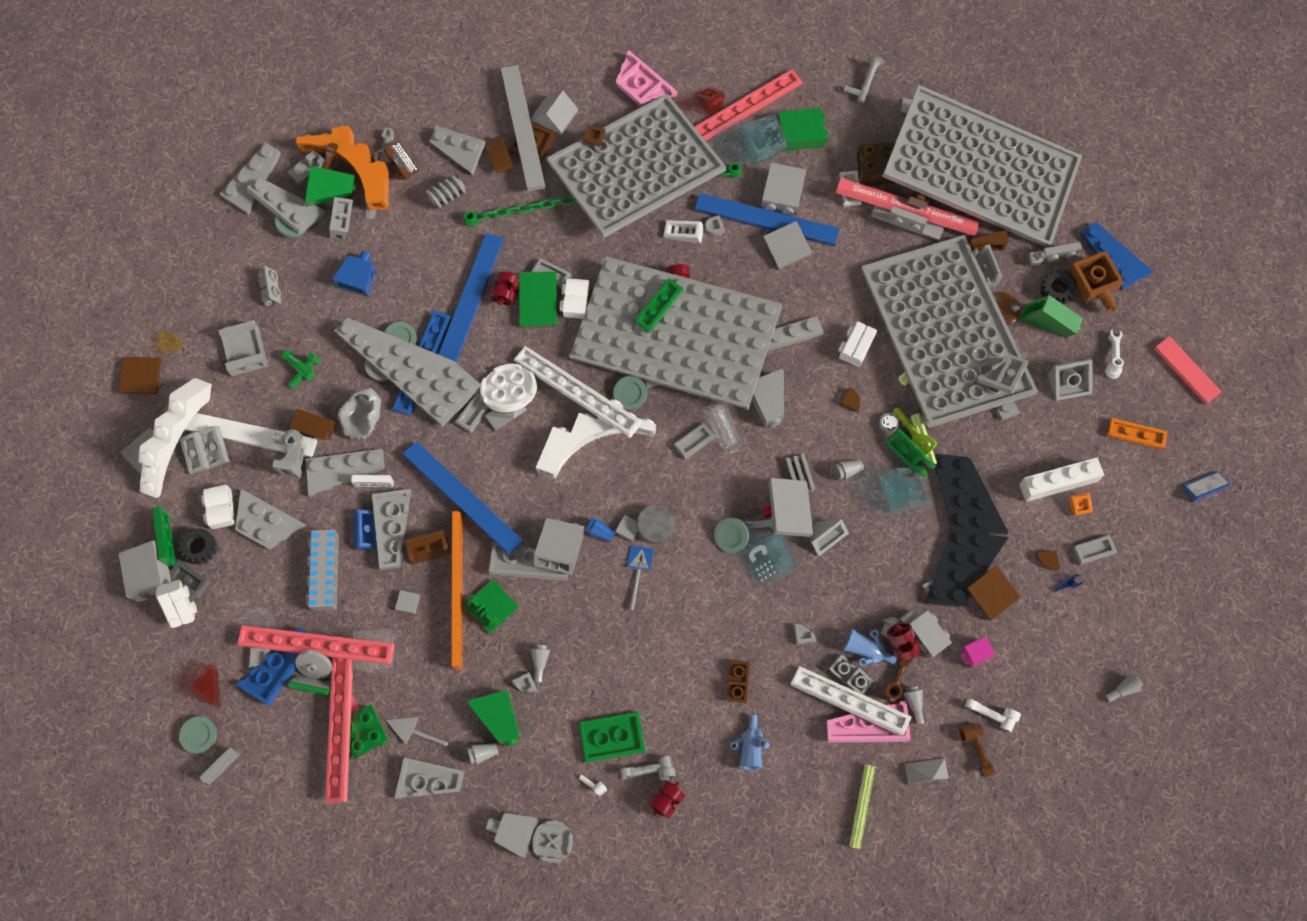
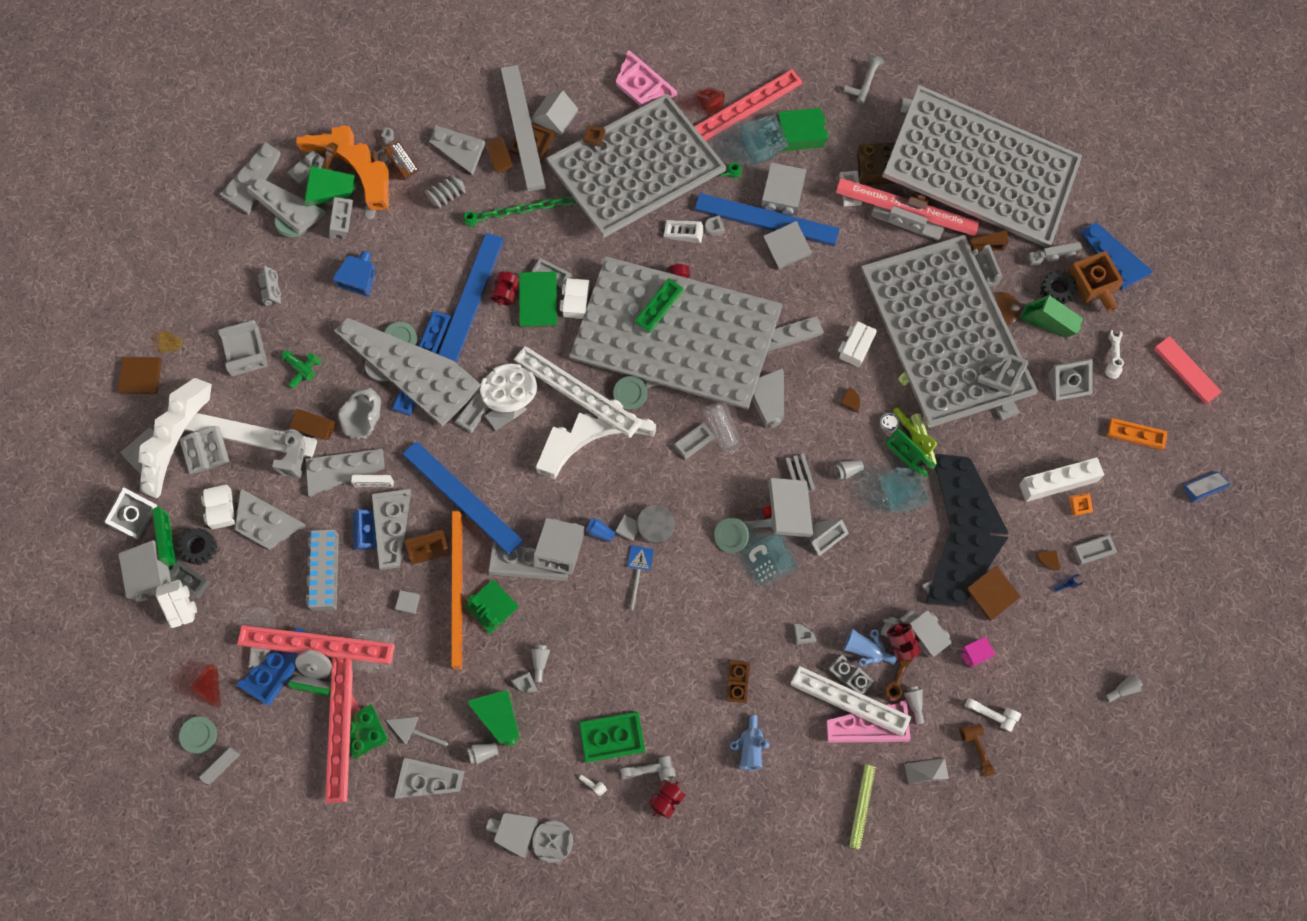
none -> light grey slope [104,487,157,540]

